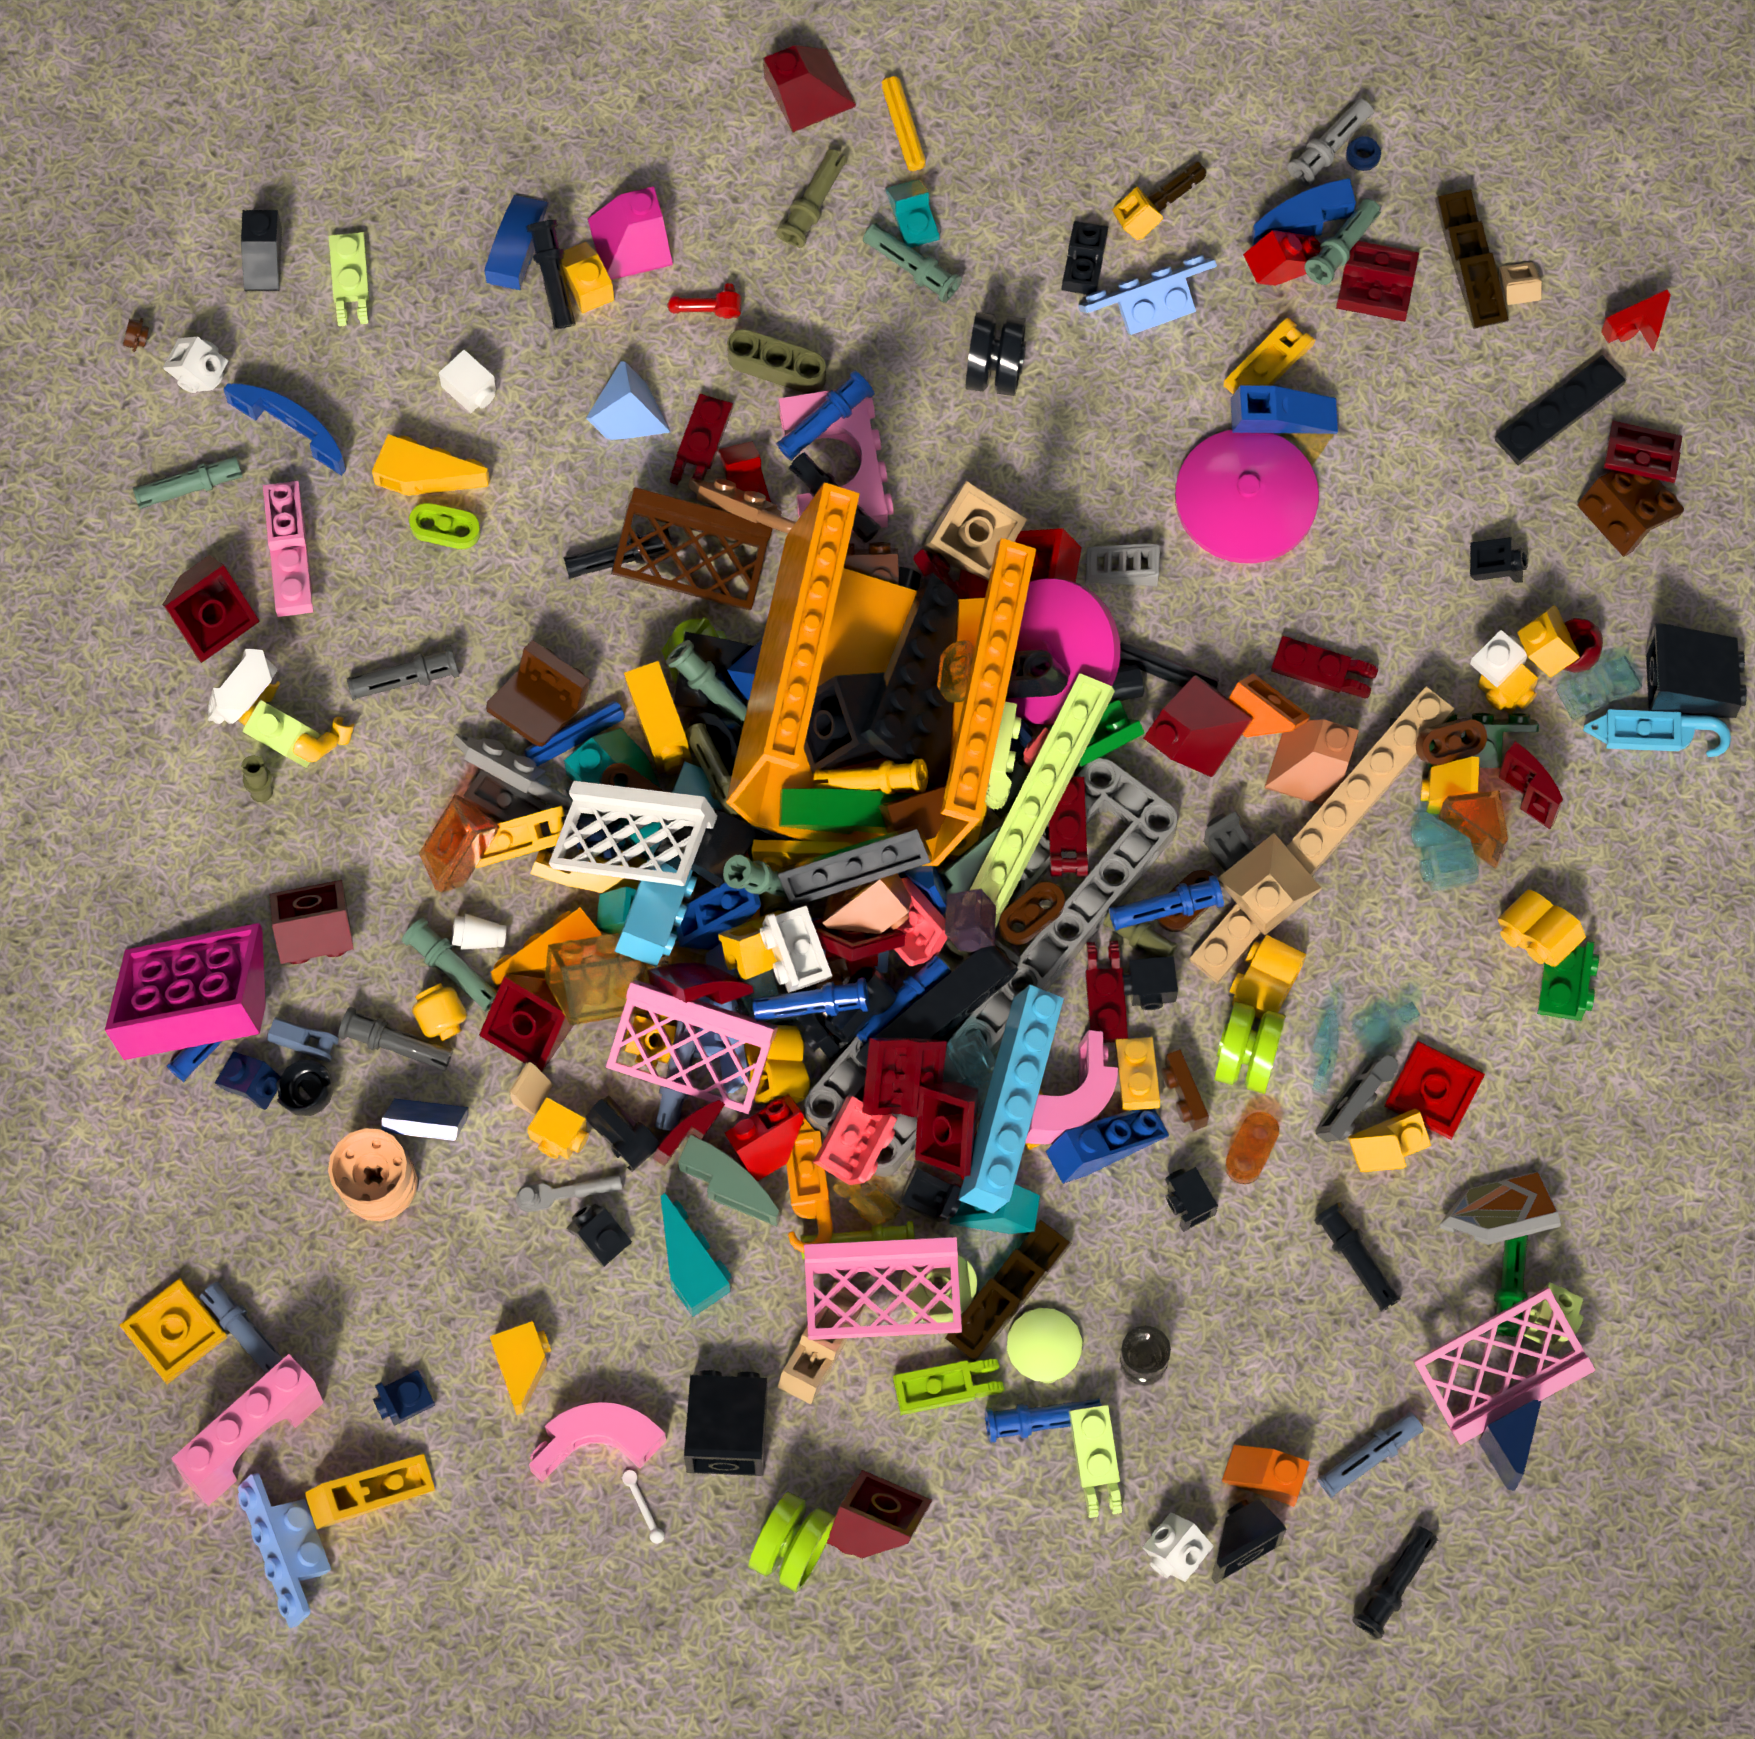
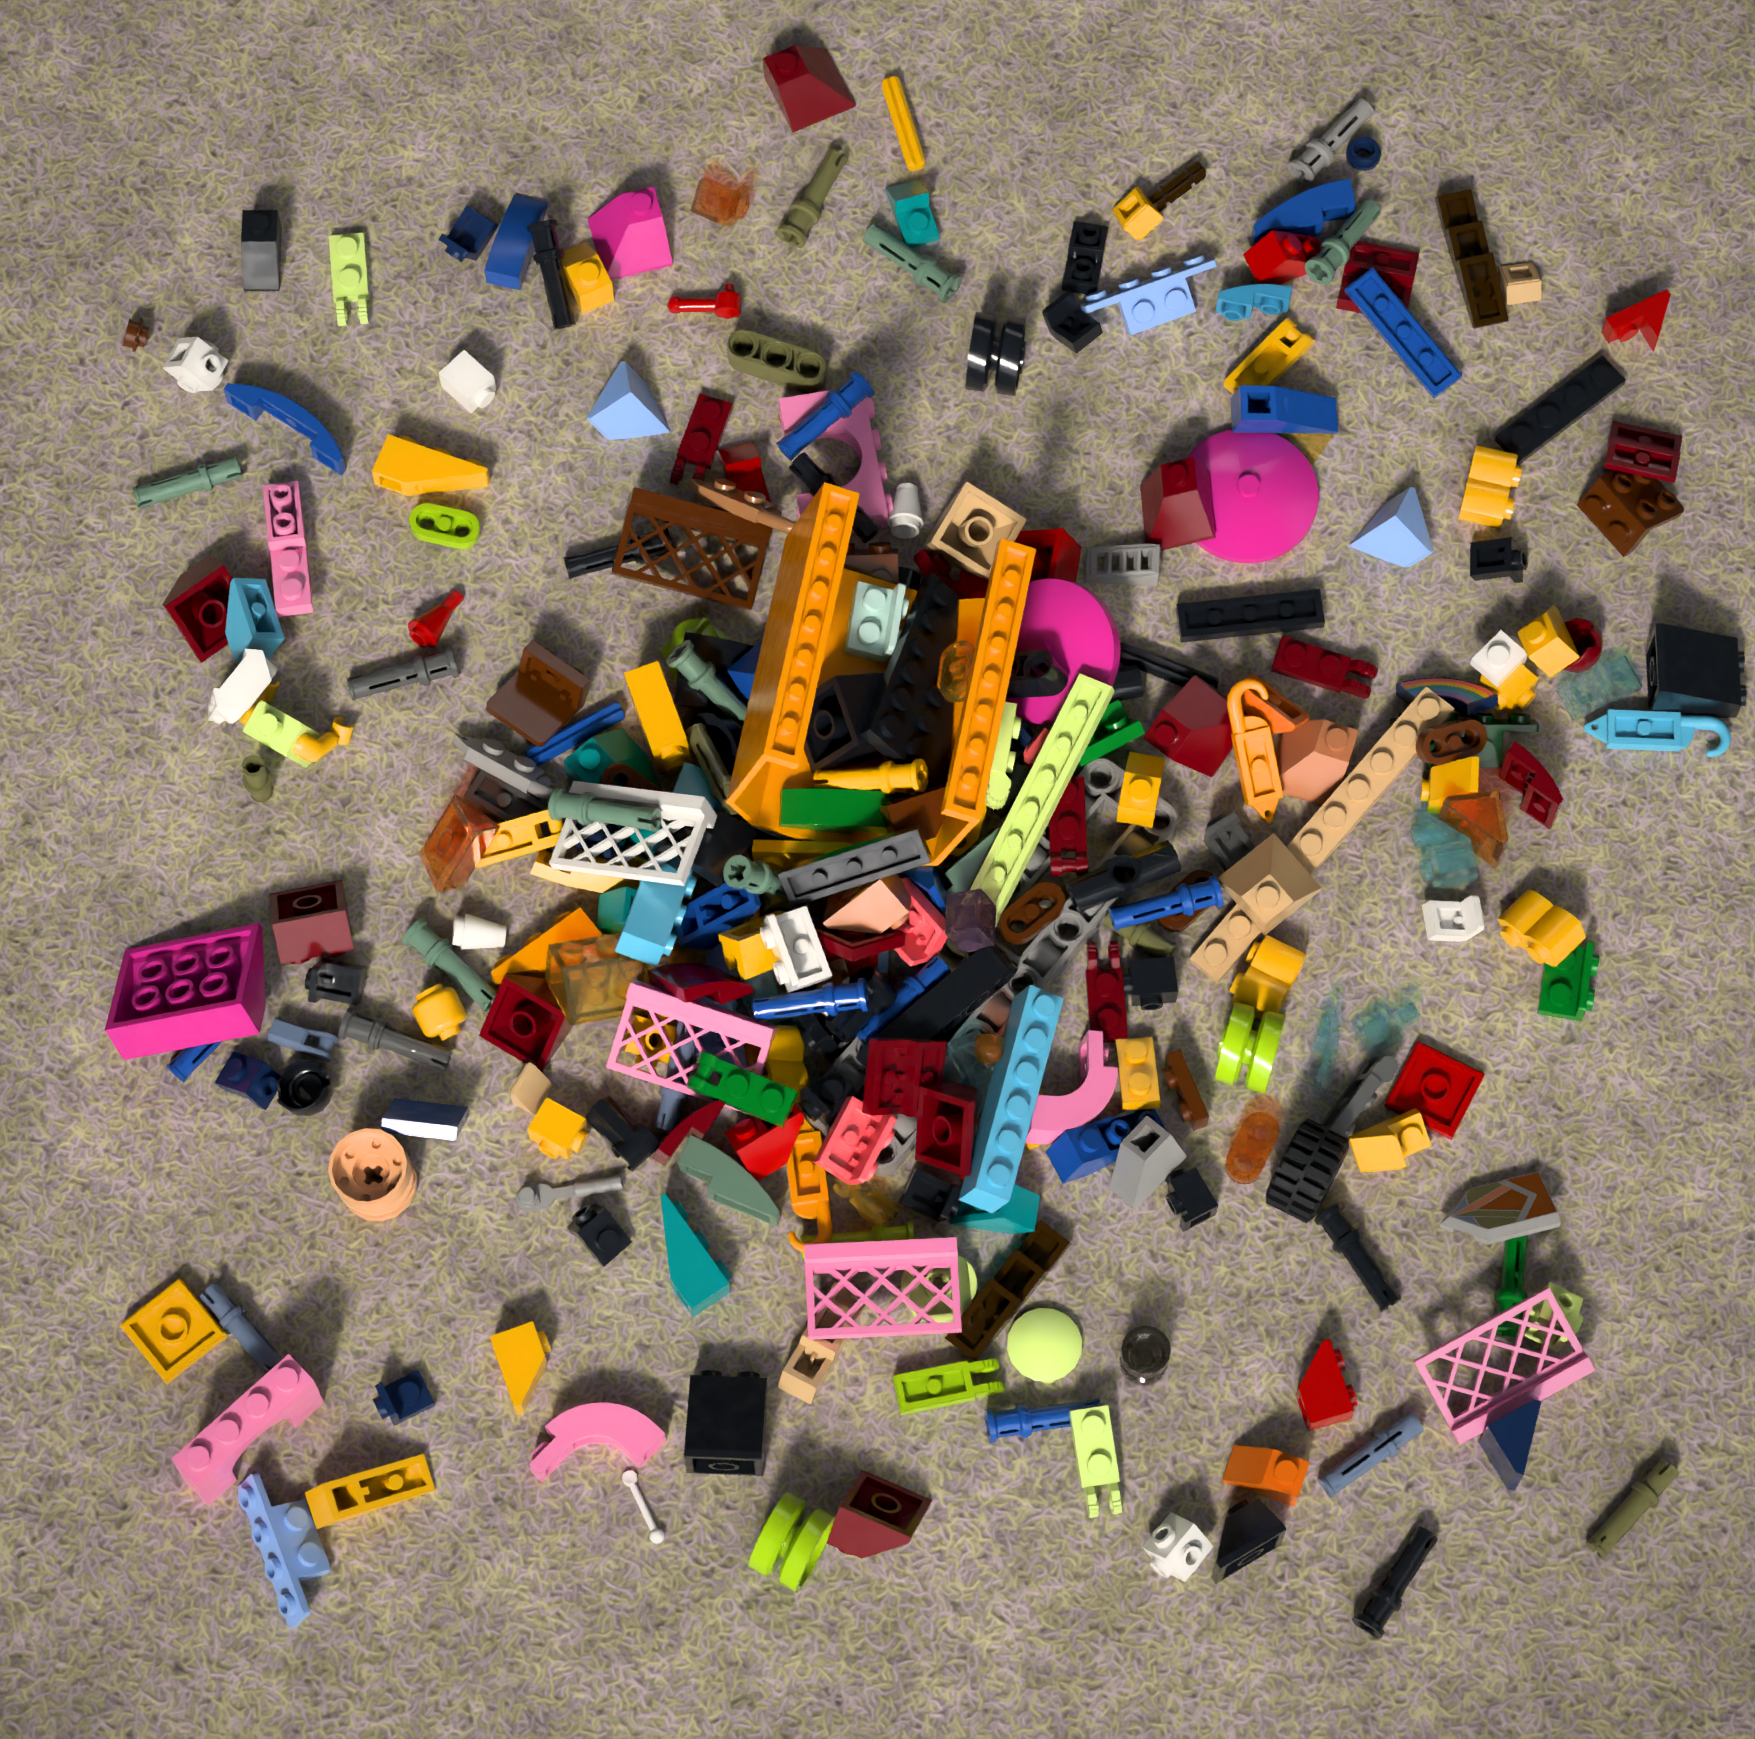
none -> medium azure slope [225,578,284,663]
none -> black bracket [305,958,366,1005]
none -> red cone [408,590,464,648]
none -> dark blue bracket [438,205,499,262]
none -> sand green pin [548,787,661,832]
none -> green plate [686,1051,798,1128]
none -> clear orange bracket [691,176,750,227]
none -> black bracket [800,1067,859,1127]
none -> light aqua bracket [843,581,909,663]
none -> white cone [887,483,923,539]
none -> clear orange hinge [974,1034,1005,1065]
none -> black bracket [1042,292,1103,353]
none -> black piece [1066,840,1181,913]
none -> light grey slope [1109,1116,1187,1210]
none -> yellow slope [1116,752,1166,828]
none -> dark red slope [1140,457,1216,551]
none -> black plate [1176,589,1325,643]
none -> dark azure slope [1215,284,1292,321]
none -> light orange plate [1227,679,1283,824]
none -> black tyre [1266,1118,1349,1223]
none -> red slope [1296,1339,1358,1432]
none -> blue tile [1344,267,1462,399]
none -> light blue slope [1349,487,1434,567]
none -> tile [1396,678,1498,716]
none -> white bracket [1422,895,1484,942]
none -> yellow brick [1458,445,1522,529]
none -> olive pin [1586,1458,1680,1559]

